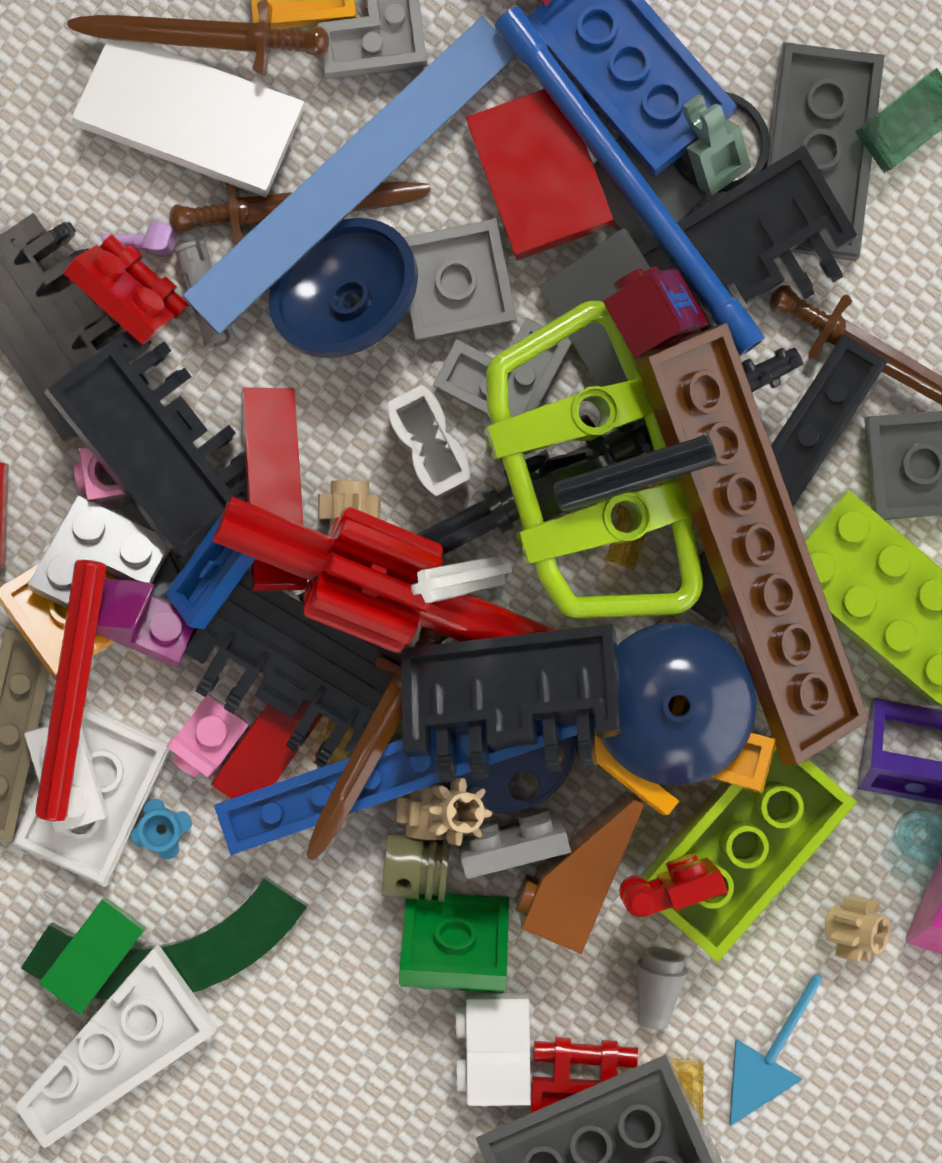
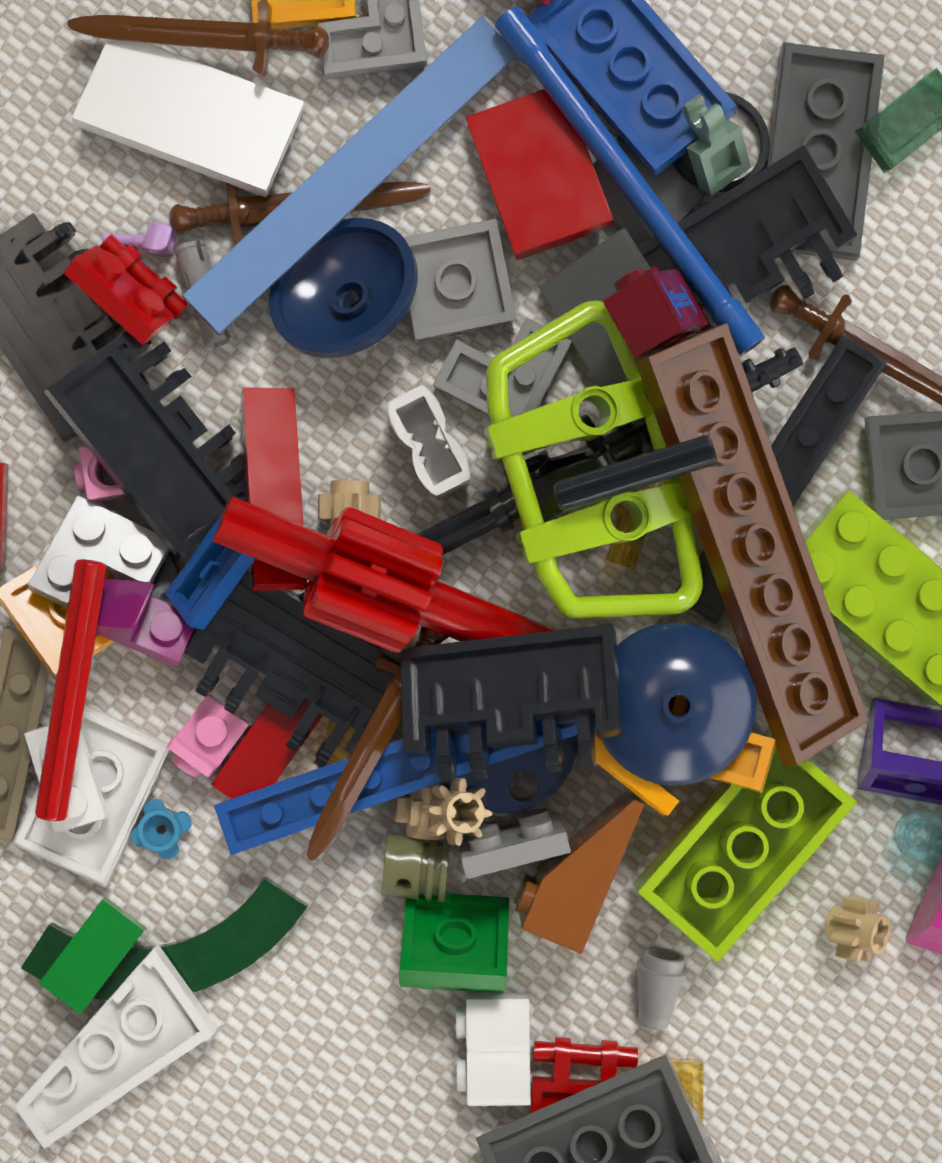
white axle [411,556,512,603] -> none
red plate [619,853,728,918] -> none
dark azure piece [730,974,822,1126] -> none

